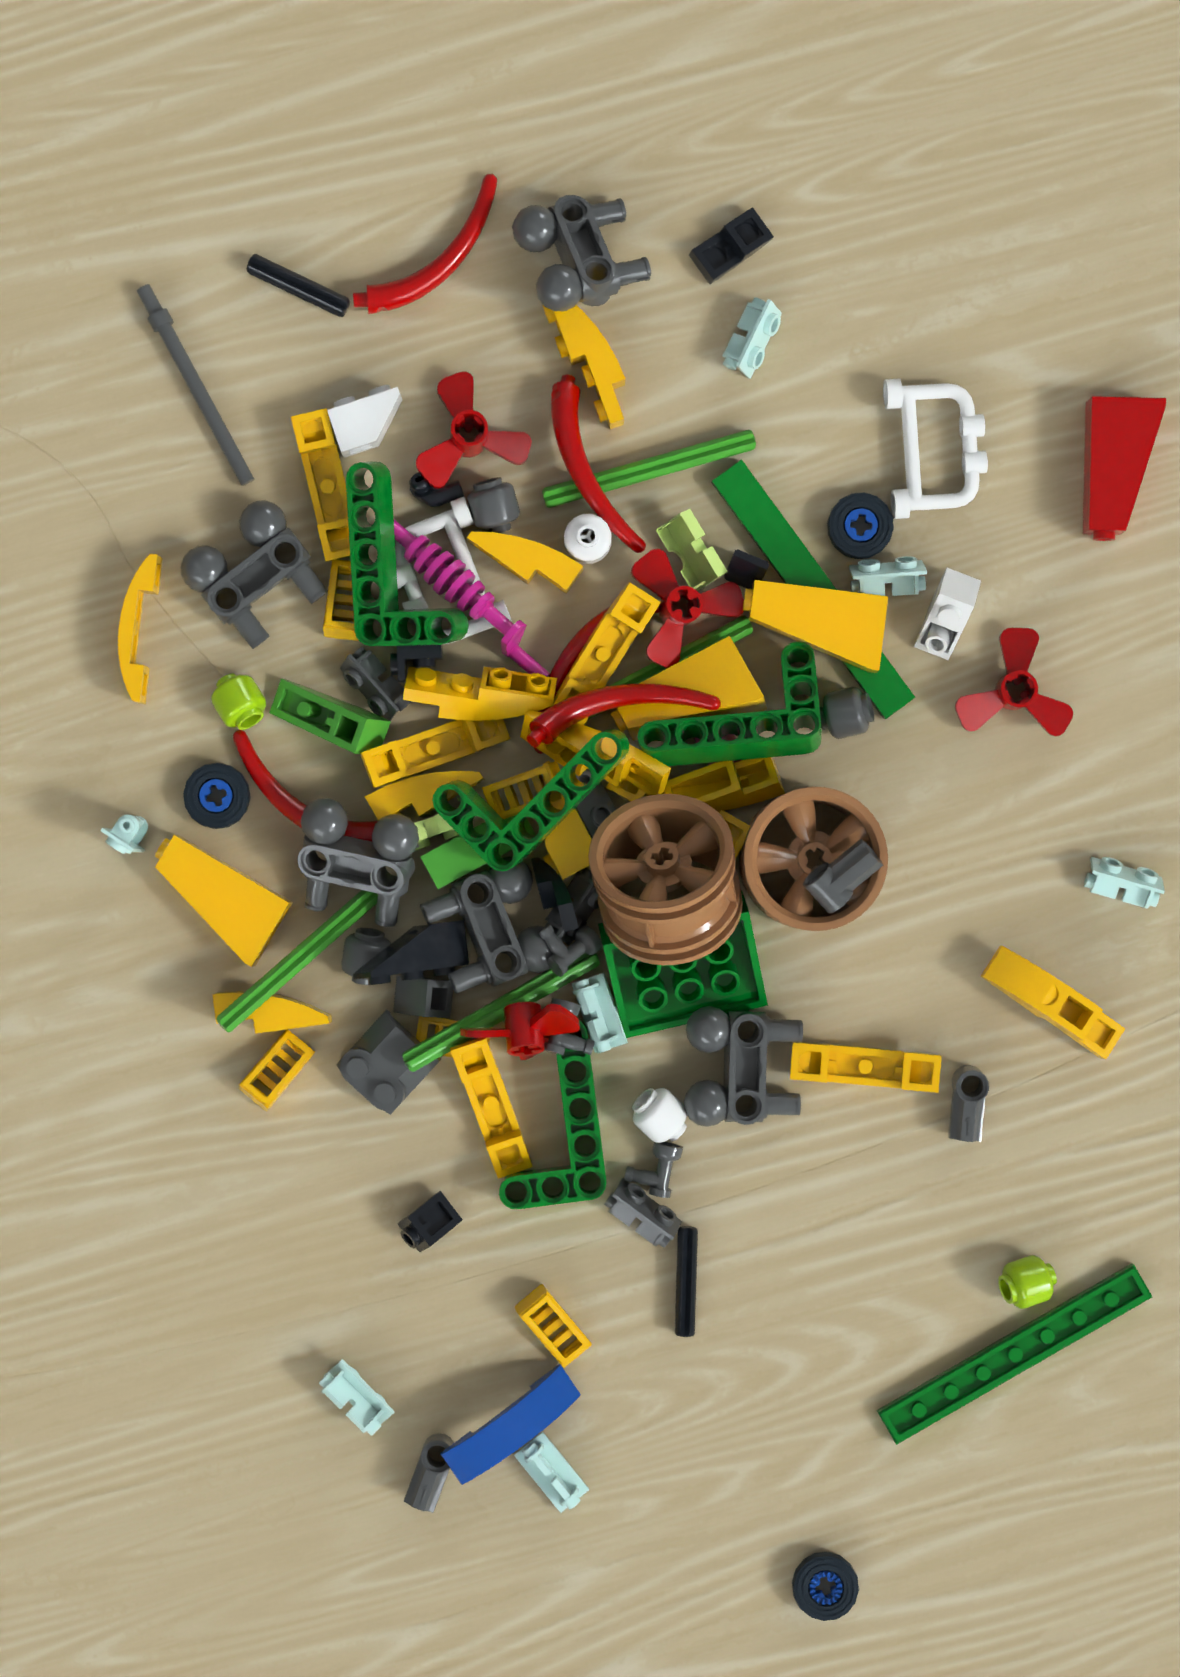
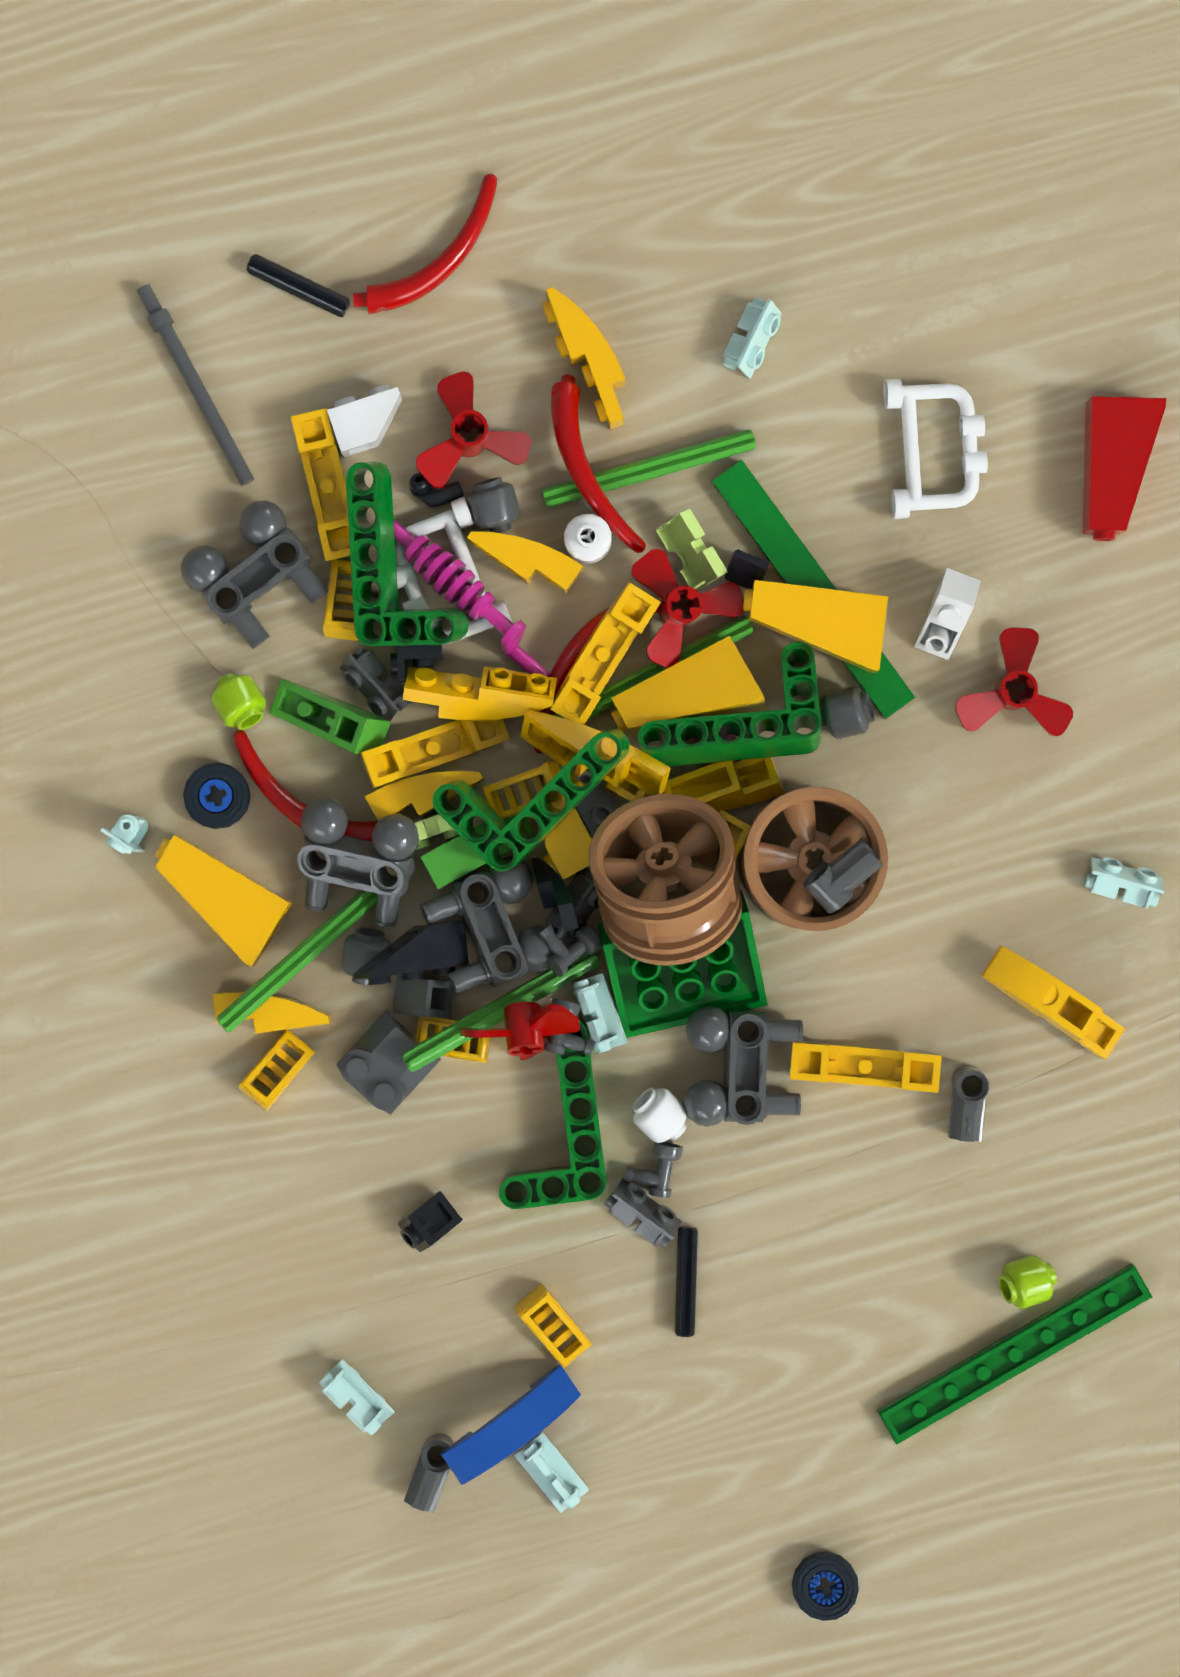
yellow slope [118,554,163,704] -> none
yellow slope [450,1038,533,1179] -> none
dark grey piece [512,195,651,311] -> none
red animal [526,684,721,747] -> none
black slope [689,207,774,284] -> none
black bush [827,492,894,559] -> none
light aqua hinge [849,556,927,596] -> none

